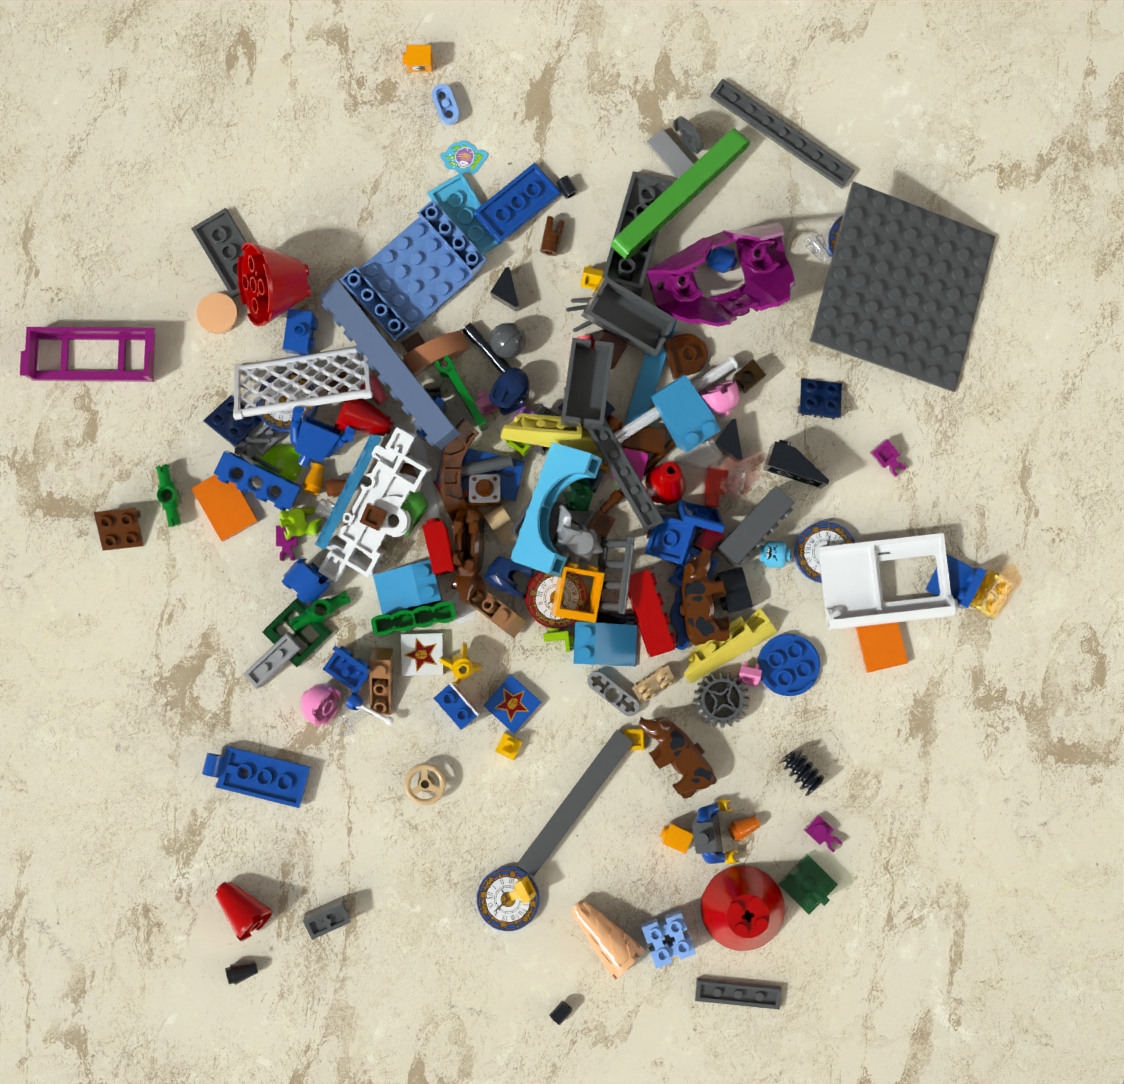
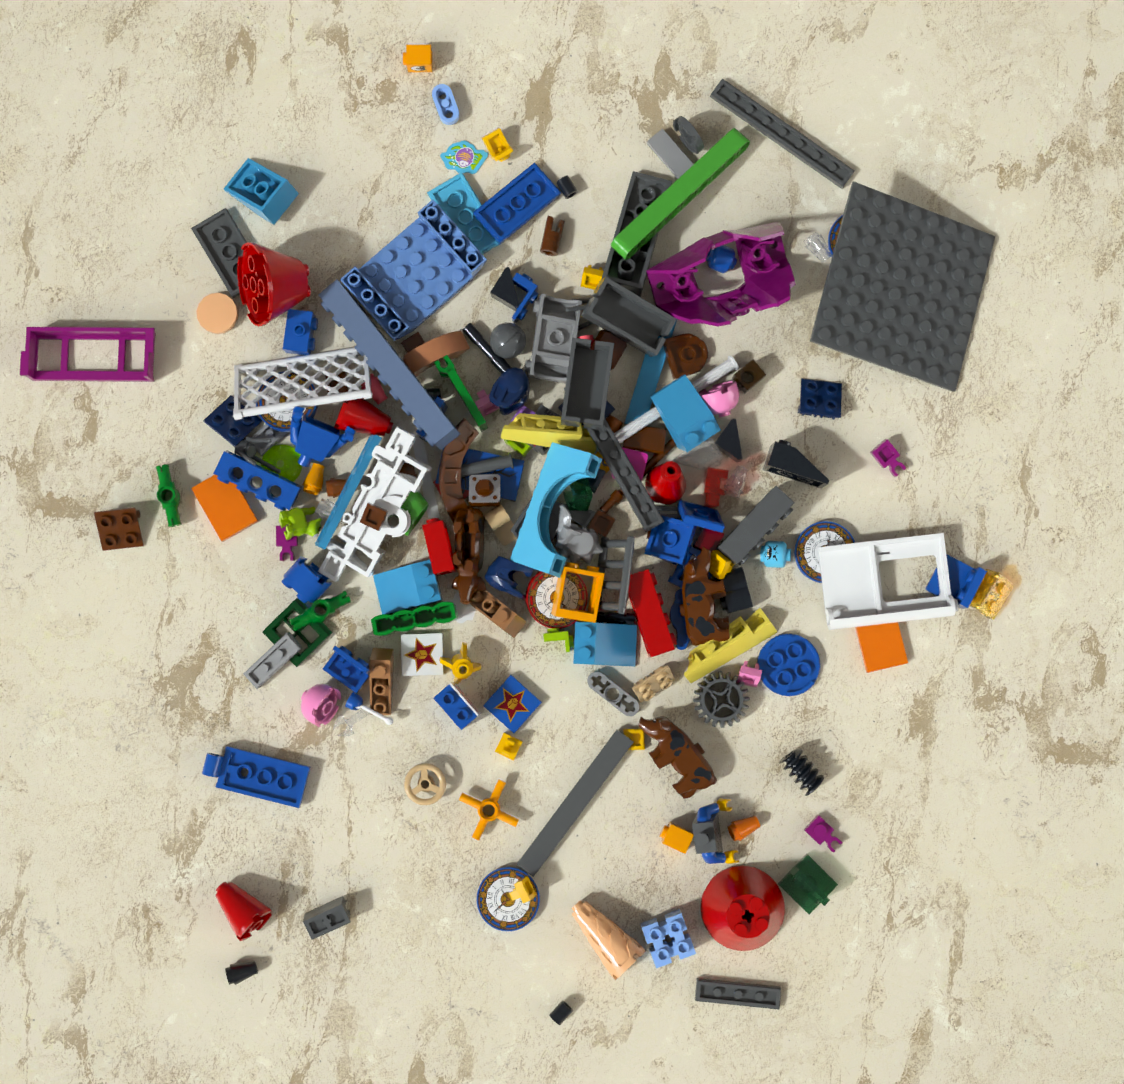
none -> dark azure slope [224,158,299,225]
none -> light orange bar [459,779,519,840]
none -> yellow bracket [481,128,513,162]
none -> blue bracket [512,273,539,323]
none -> light grey piece [524,294,582,384]
none -> yellow tile [709,550,734,579]

